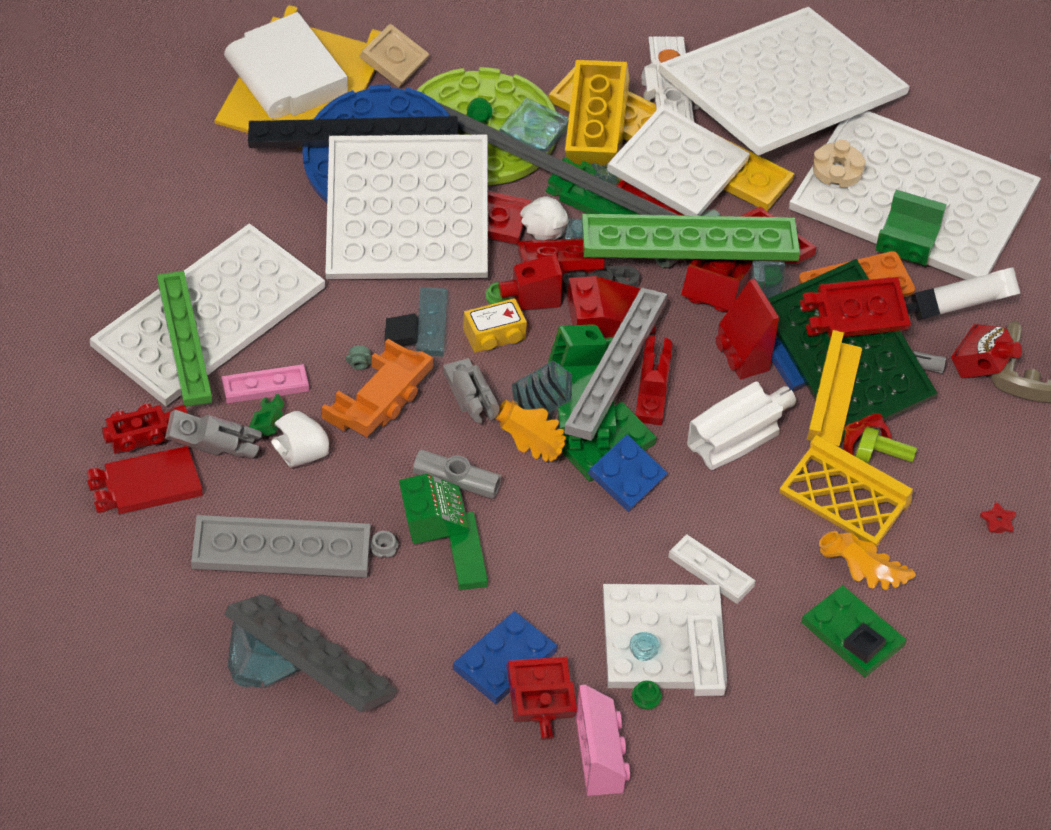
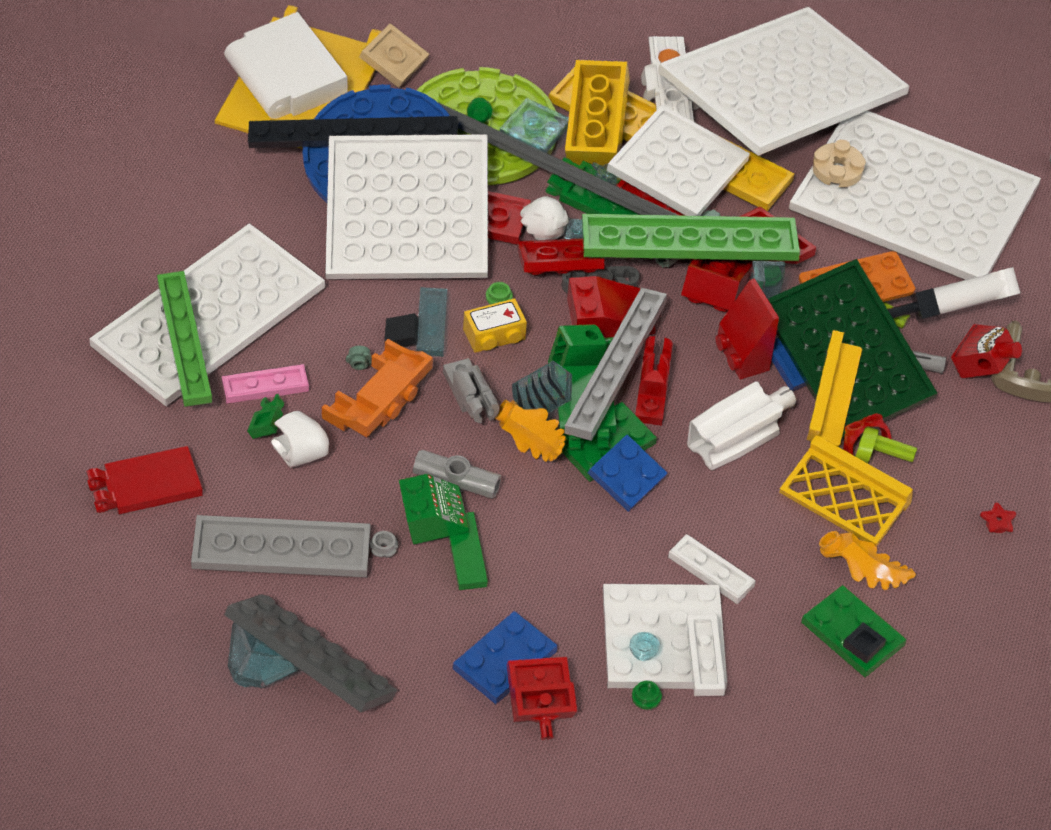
red brick [102,404,188,454] -> none
light grey plate [165,410,262,458] -> none
red torso [498,254,562,310] -> none
bright pink slope [575,685,630,796] -> none
red tile [800,277,911,338] -> none
green panel [875,189,947,265] -> none

